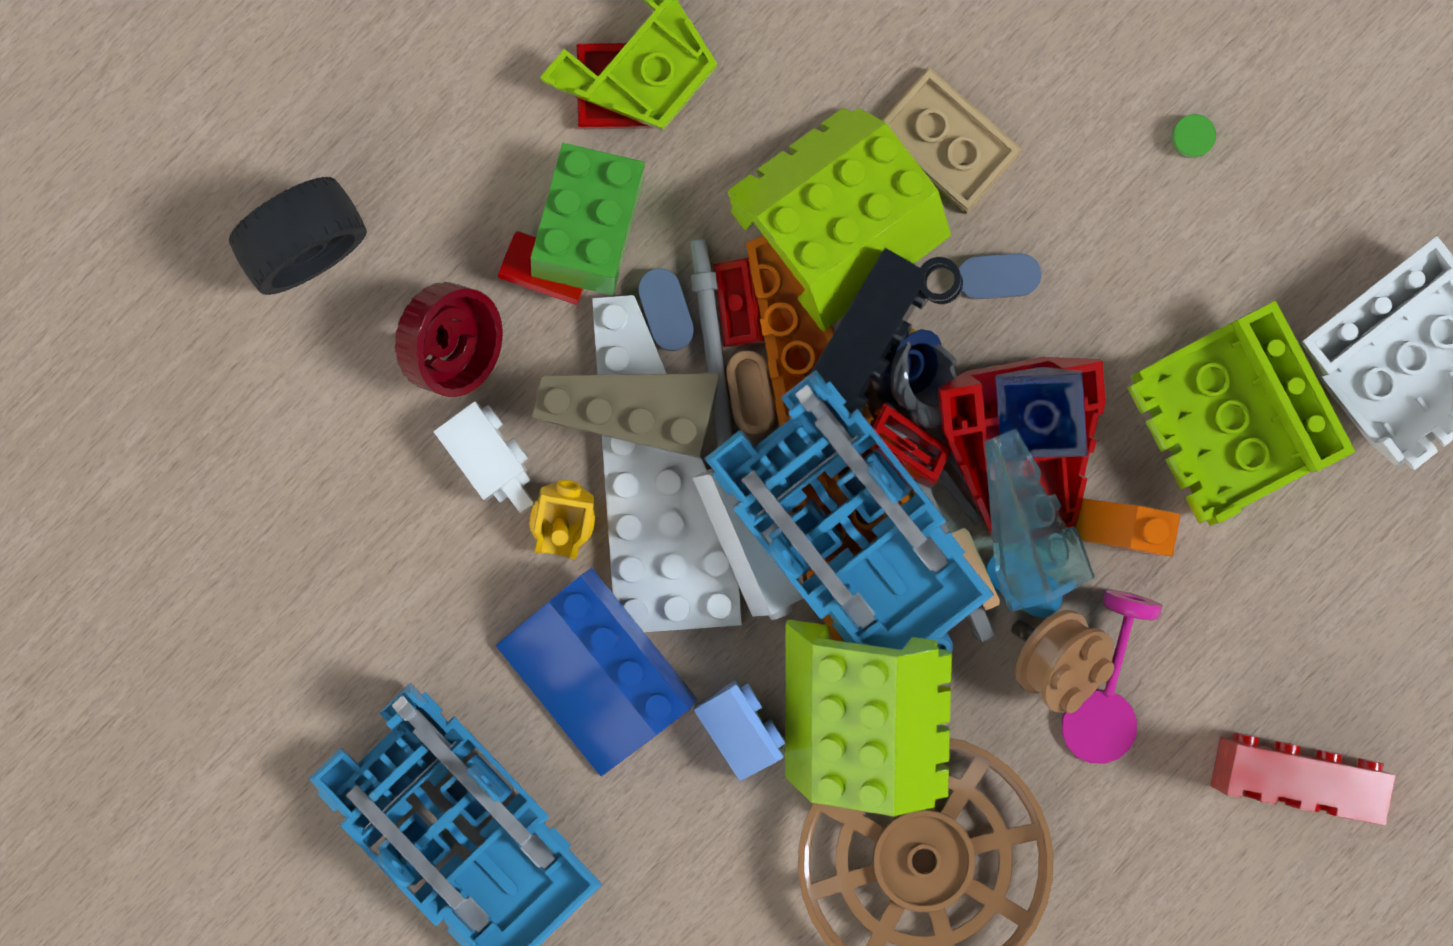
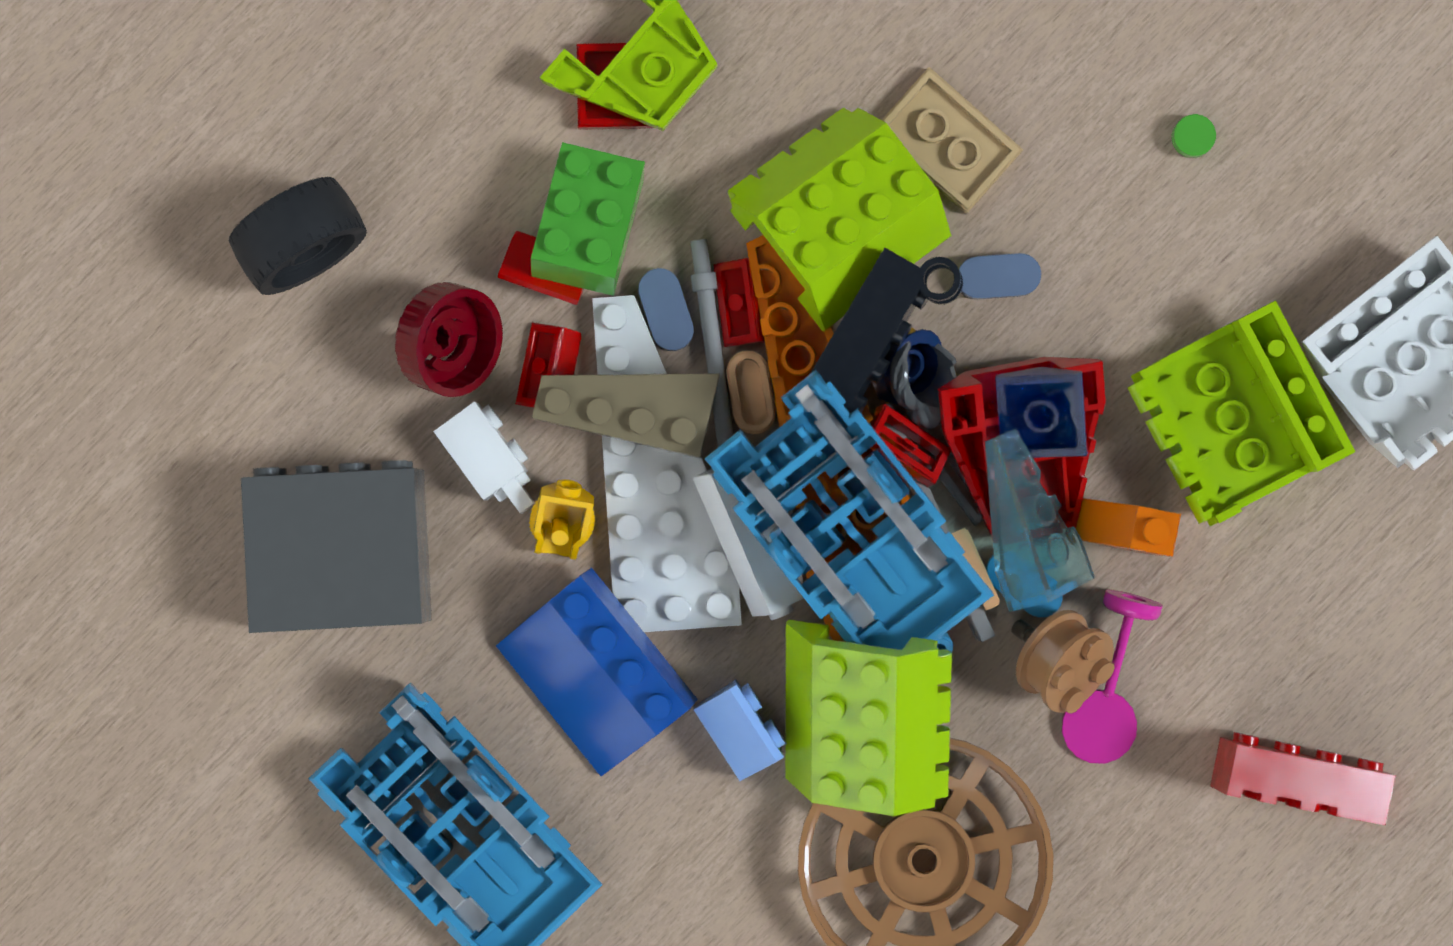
none -> dark grey brick [241,460,432,633]
none -> red slope [515,323,582,408]

